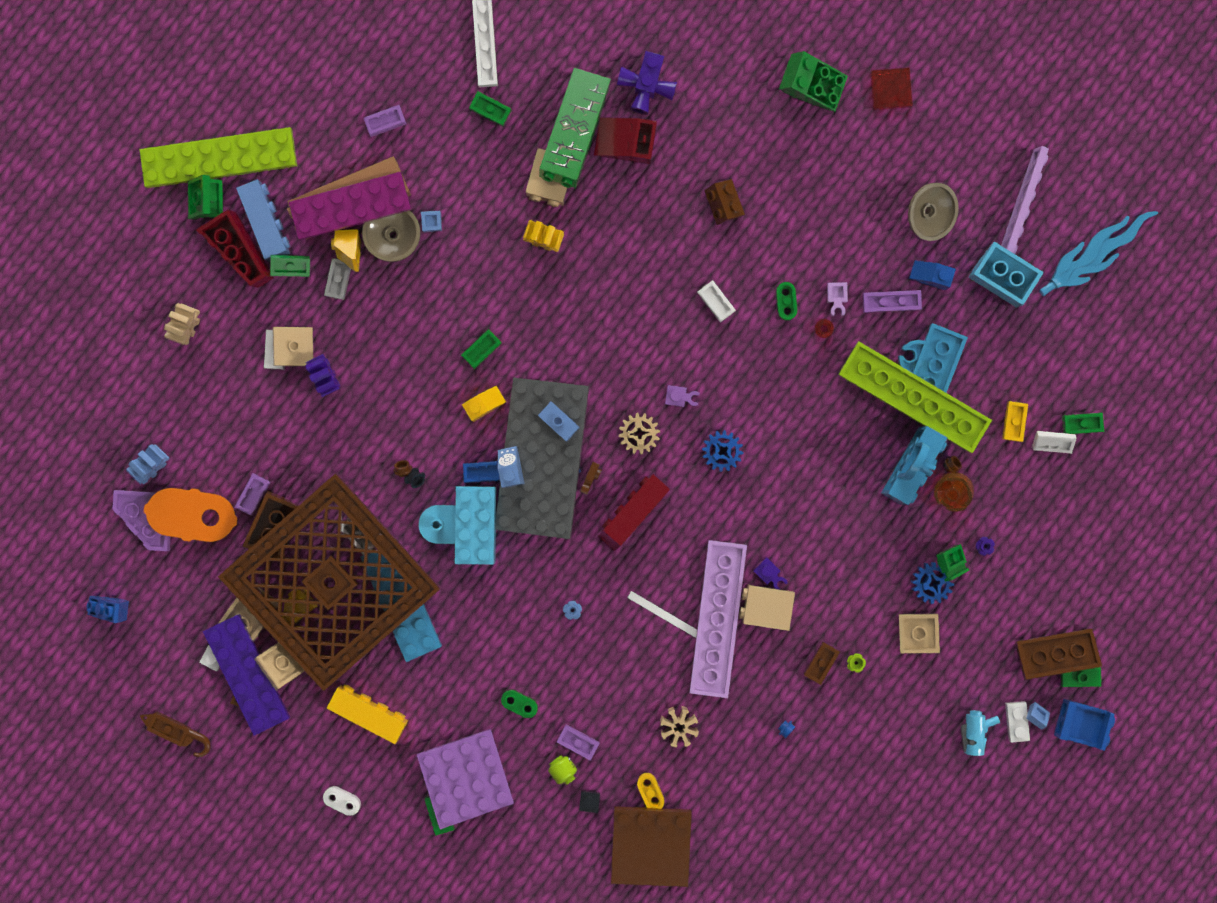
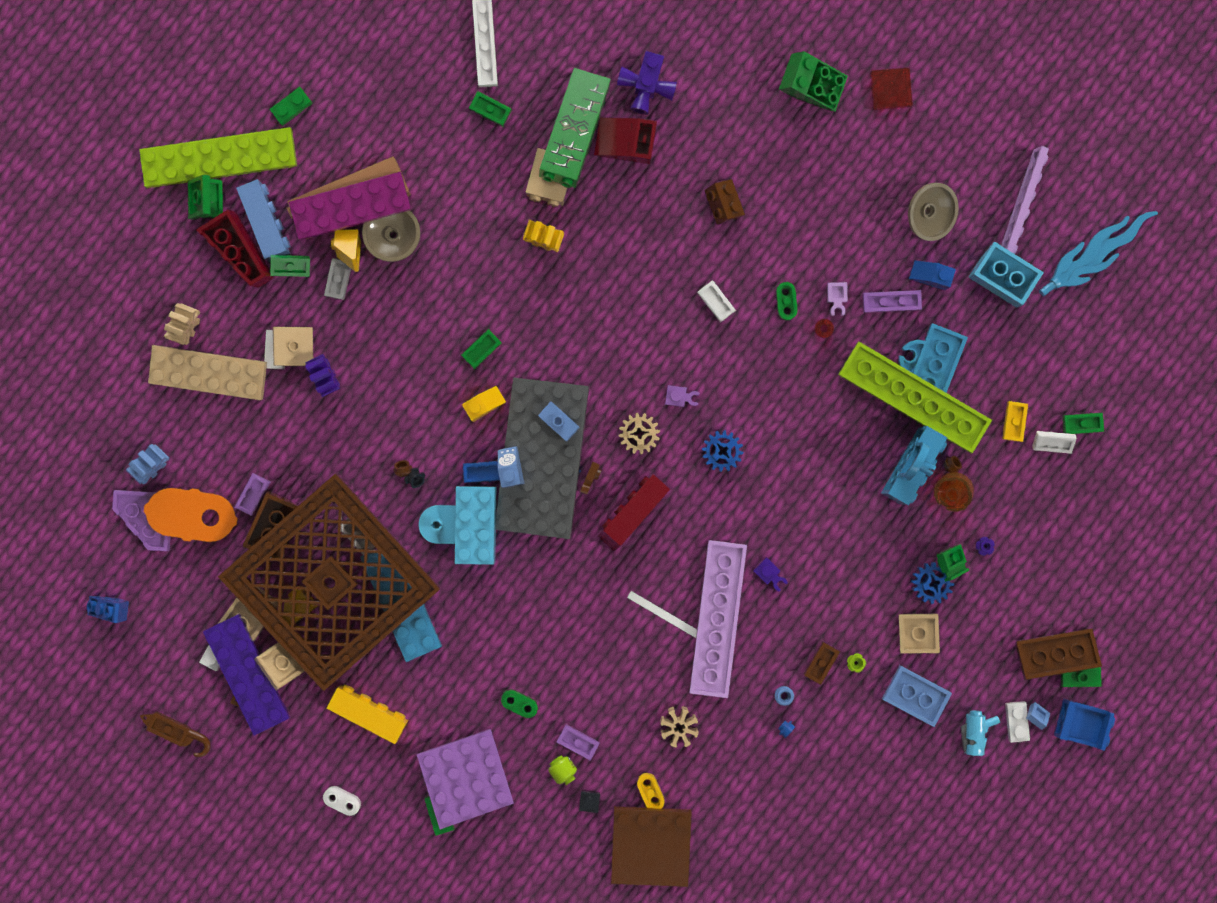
medium lavender plate [364,105,406,137] -> none
medium blue plate [421,211,442,232] -> none
medium blue plate [563,601,582,620] -> none
tan panel [739,584,795,631] -> none
none -> tan plate [148,345,267,400]
none -> green plate [270,87,313,126]
none -> medium blue plate [775,686,794,706]
none -> medium blue plate [882,665,952,727]

